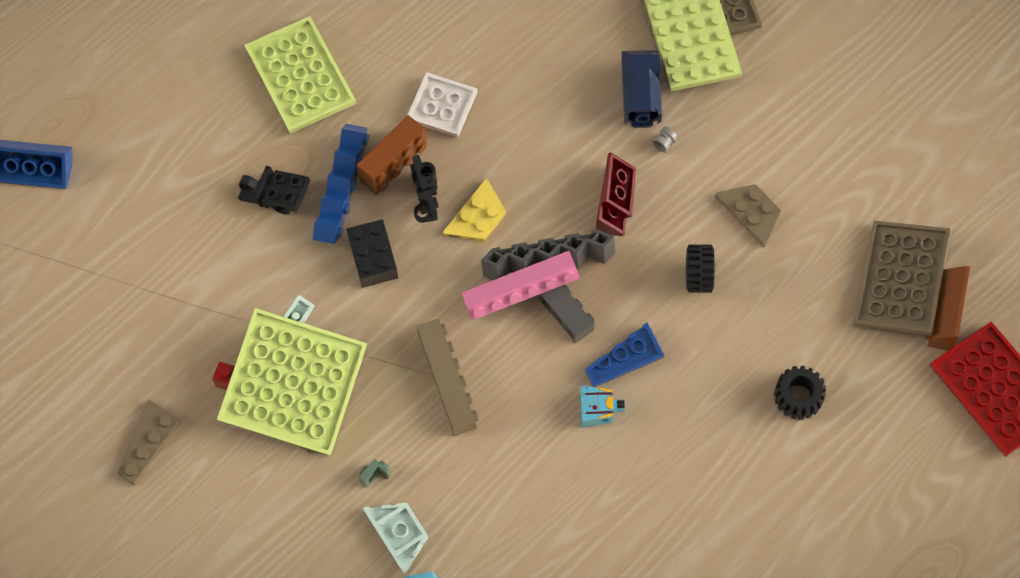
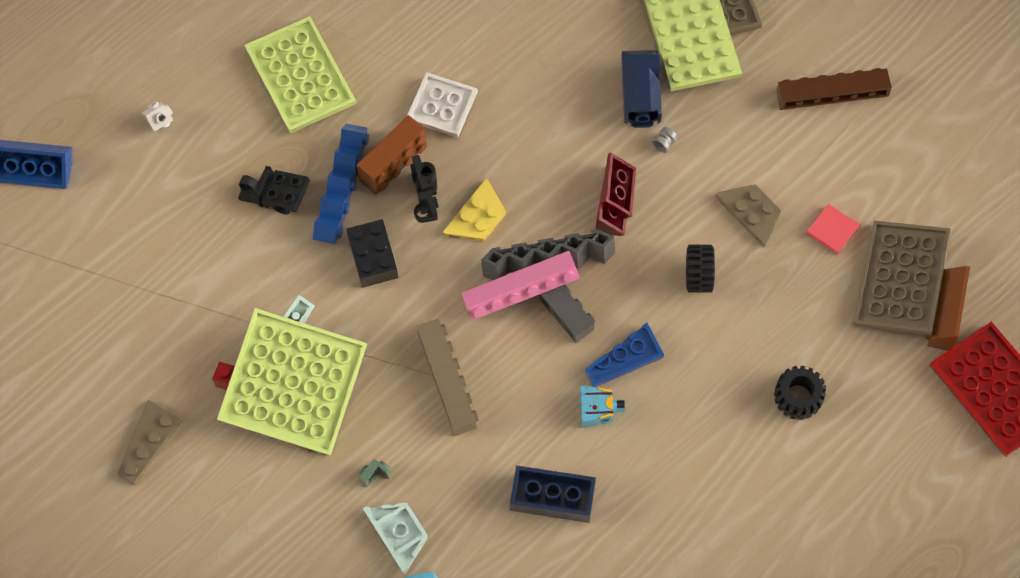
none -> white brick [142,102,173,132]
none -> dark blue brick [510,465,596,523]
none -> reddish brown brick [776,68,892,110]
none -> coral tile [806,204,860,255]

